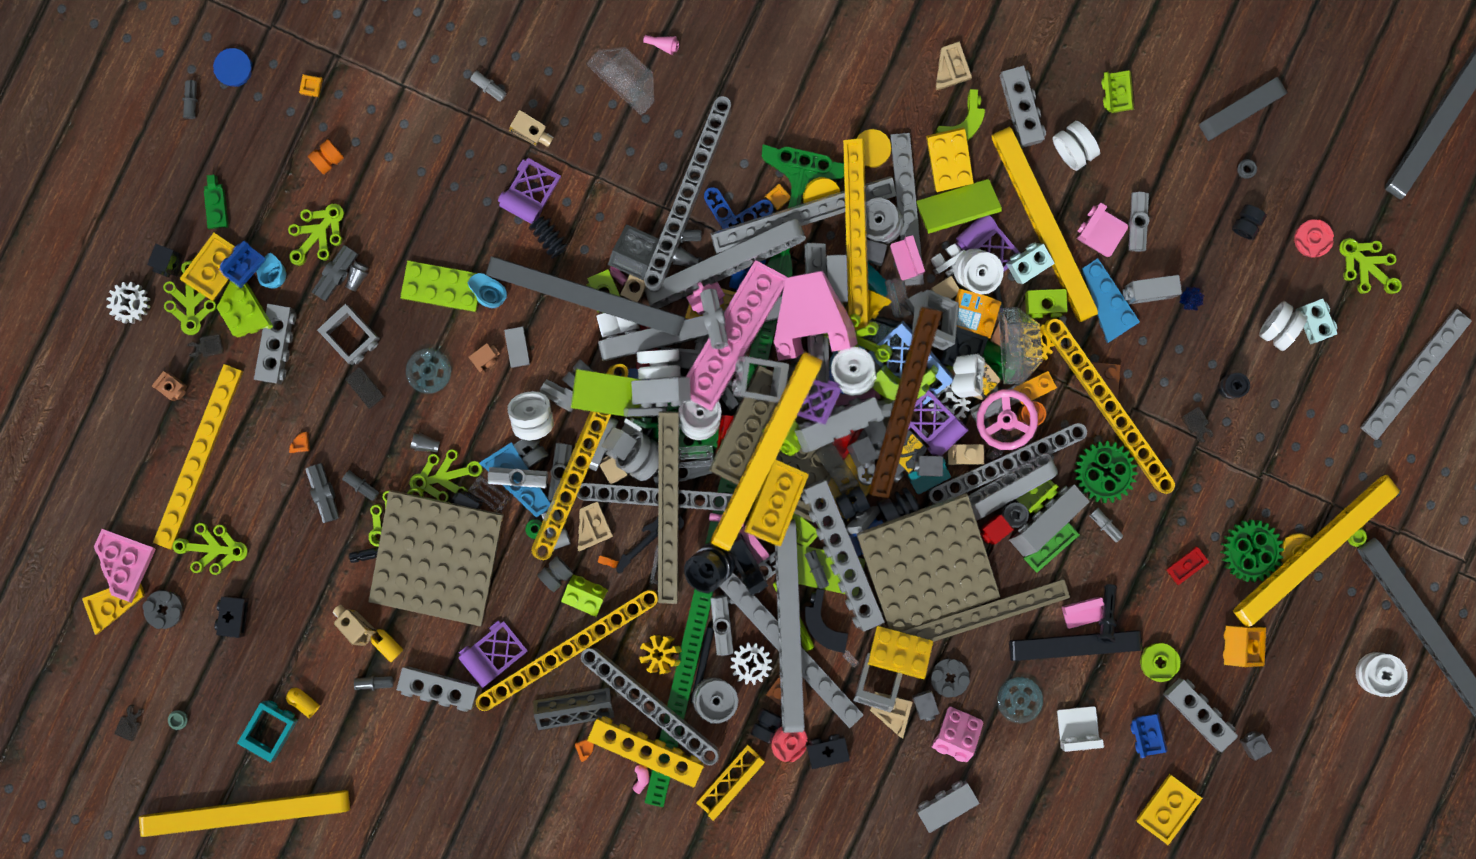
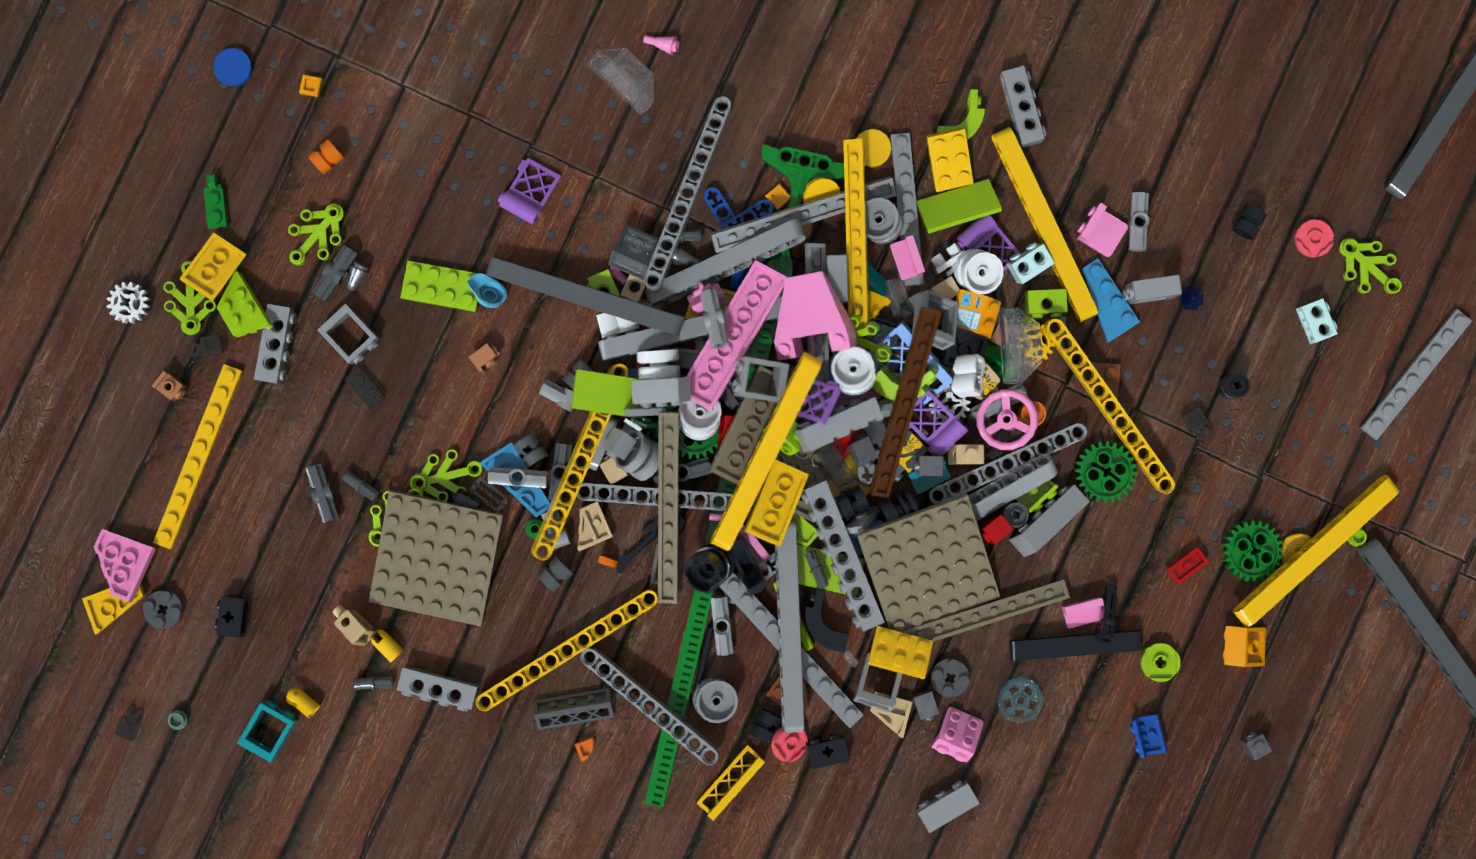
yellow beam [139,790,351,837] -> none
black brick [147,243,185,278] -> none
lime plant [173,523,248,575] -> none
dark grey axle [182,80,198,119] -> none
blue bracket [219,240,266,288] -> none
medium azure piece [256,253,286,288] -> none
orange tile [289,432,310,453] -> none
black axle [349,547,378,563] -> none
clear light blue plate [406,348,451,394] -> none
flat silver cone [410,432,440,452] -> none
medium lavender piece [458,621,527,688] -> none
light grey axle [470,70,506,101] -> none
light grey tile [504,327,530,368] -> none
white wheel [508,391,554,440] -> none
tan torso [509,110,554,147] -> none
black piece [529,216,569,259] -> none
lime bracket [561,575,608,617] -> none
yellow brick [587,716,704,788] -> none
bright pink arm [632,764,650,794] -> none
yellow gear [639,635,682,674] -> none
clear tile [679,445,713,468] -> none
white gear [730,642,772,685] -> none
flat silver brick [867,240,887,266] -> none
tan wing [935,42,972,91] -> none
light orange bracket [1014,371,1057,405] -> none
bright green tile [1023,522,1080,573] -> none
white wheel [1053,121,1100,171] -> none
white bracket [1057,706,1104,752] -> none
light grey axle [1089,508,1123,542] -> none
lime bracket [1102,70,1134,113] -> none
yellow plate [1135,774,1203,845] -> none
light grey brick [1163,678,1238,753] -> none
dark grey beam [1198,77,1288,141] -> none
dark grey plate [1237,159,1257,179] -> none
white wheel [1259,301,1308,351] -> none
white wheel [1356,652,1407,697] -> none

